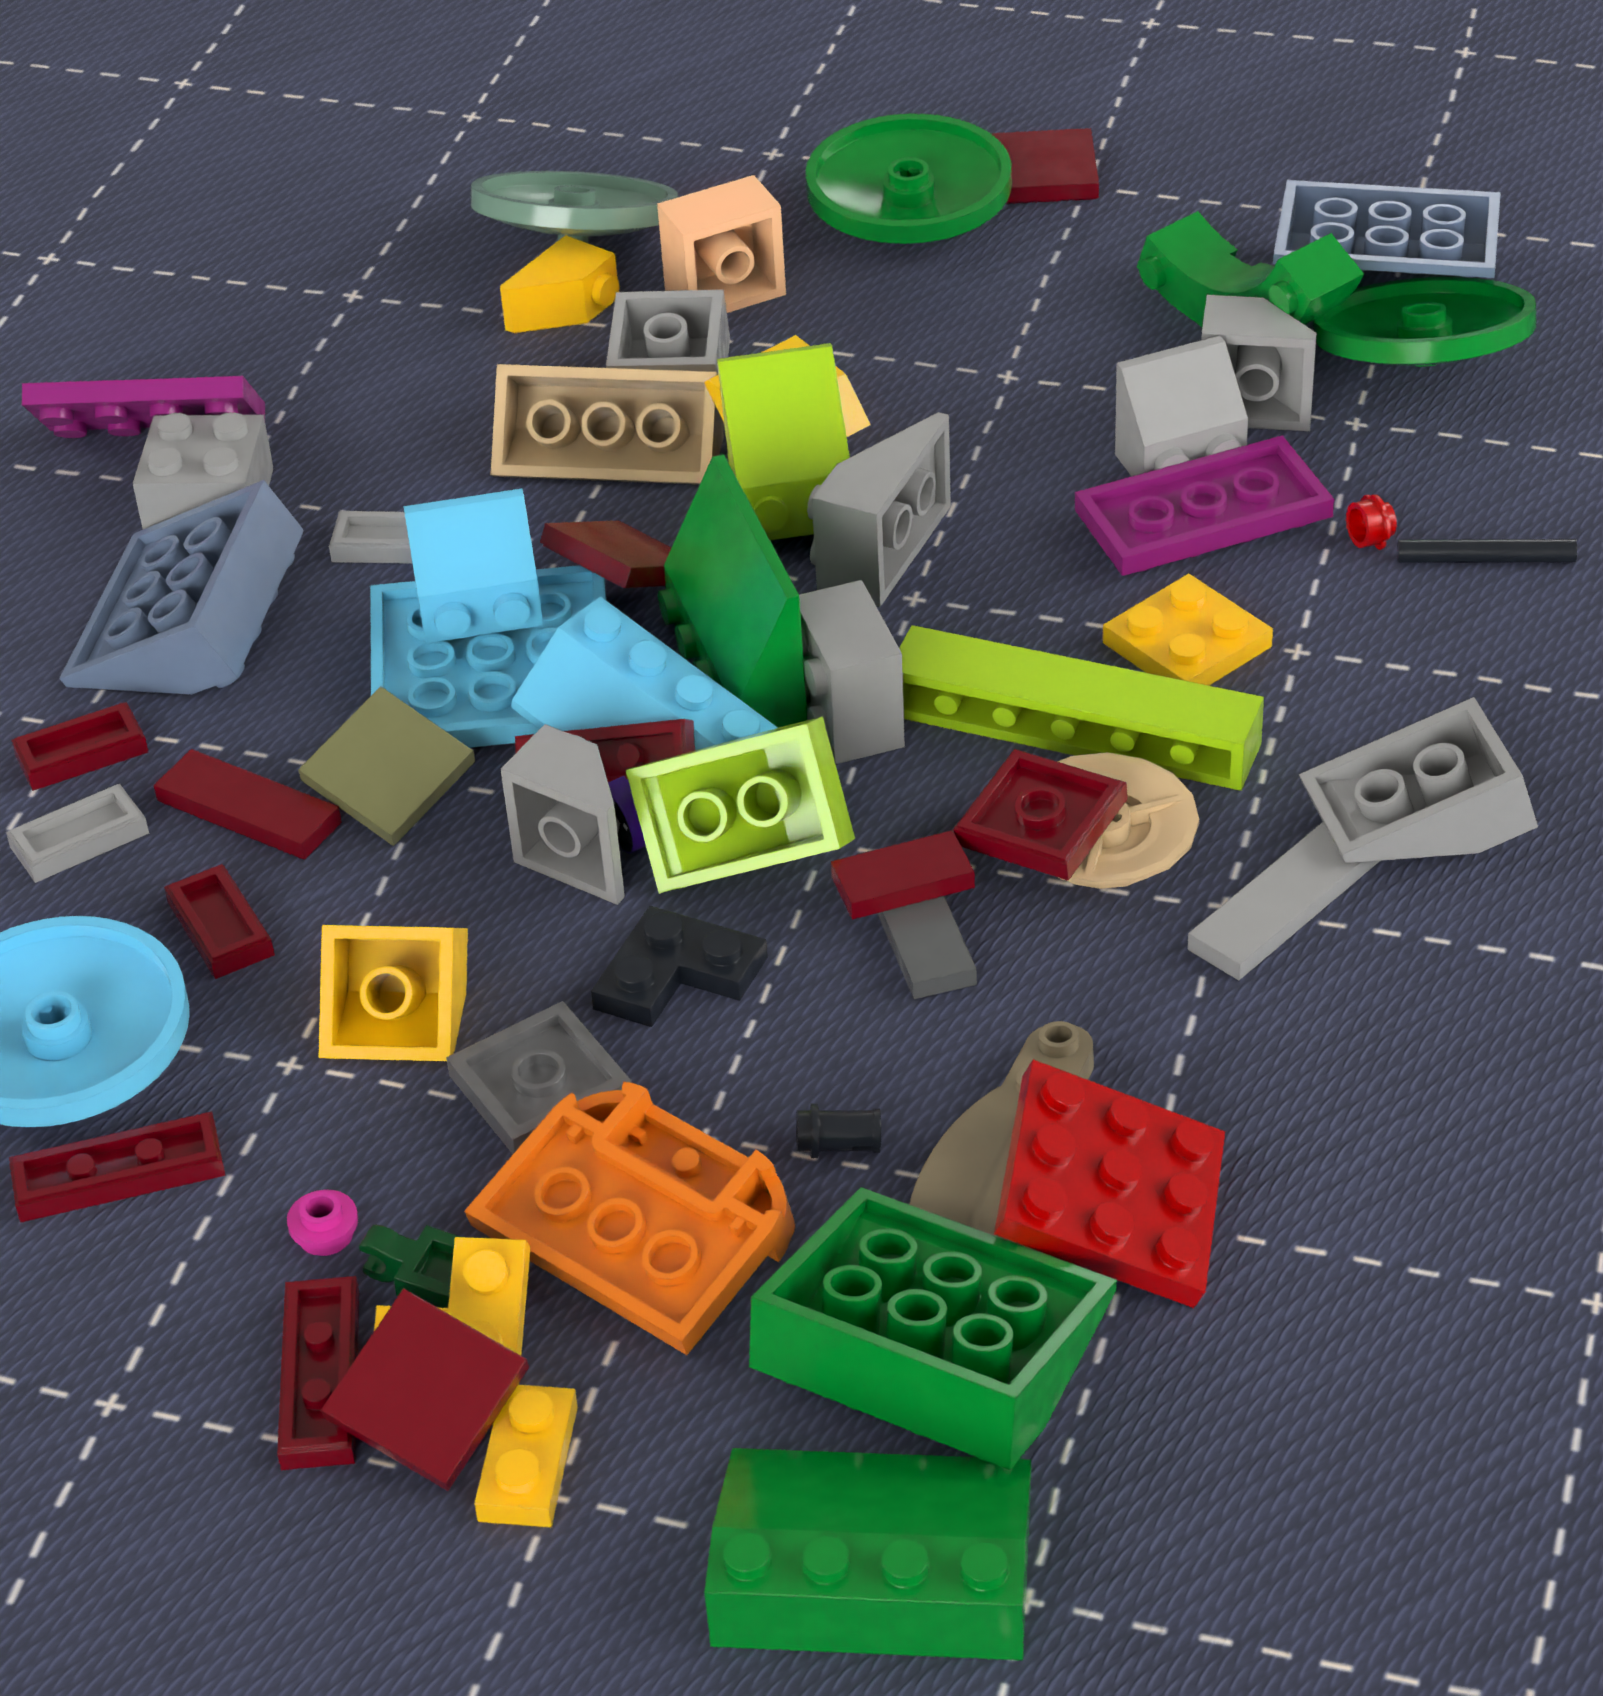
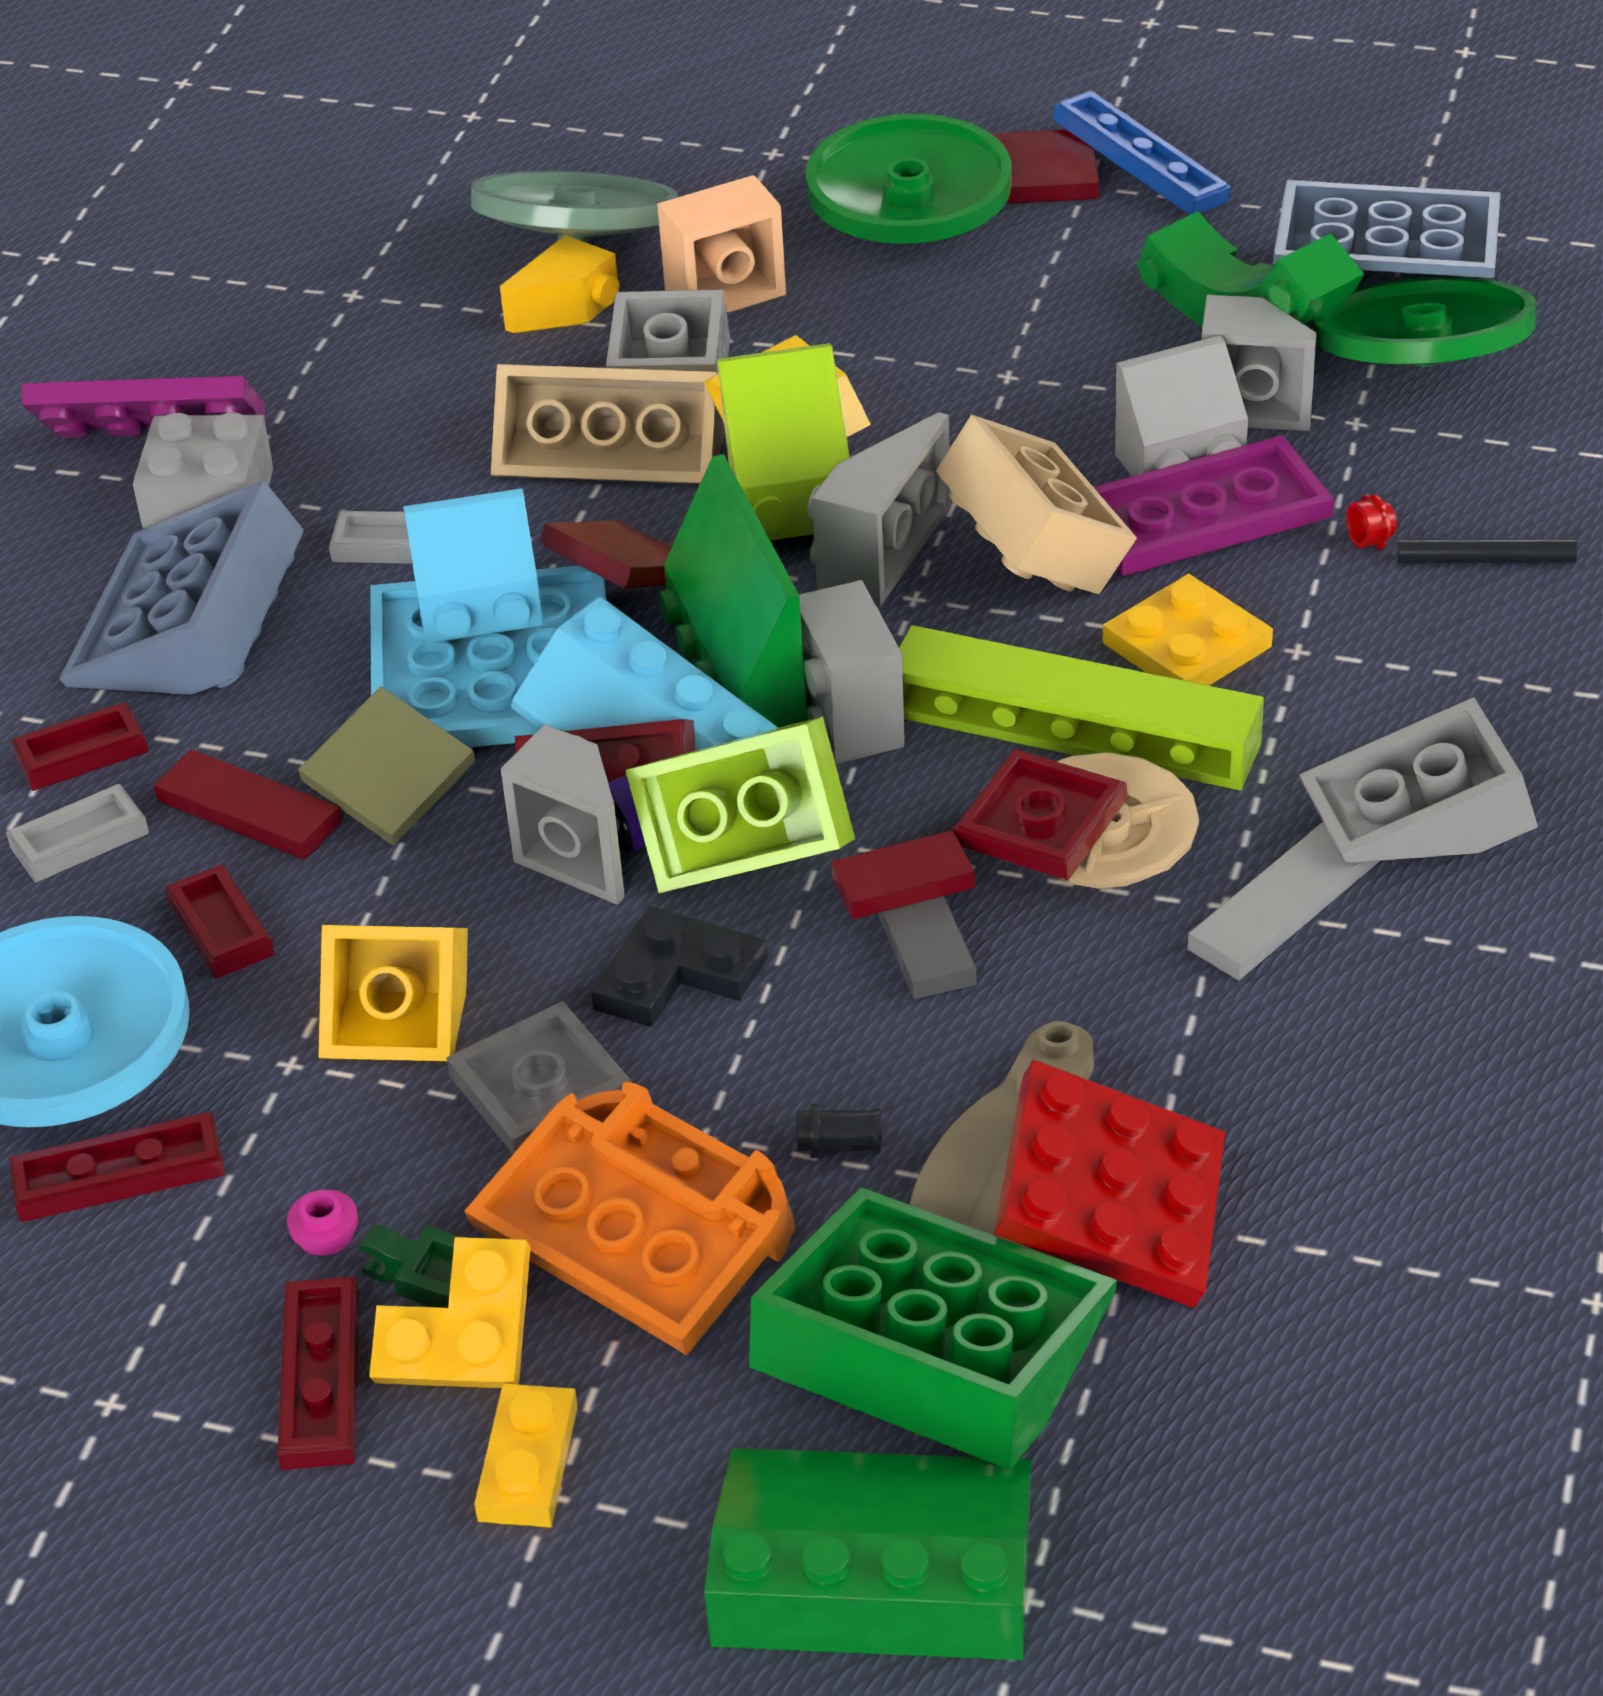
dark red tile [321,1288,529,1491] -> none
none -> tan brick [936,414,1137,594]
none -> blue tile [1052,91,1231,215]

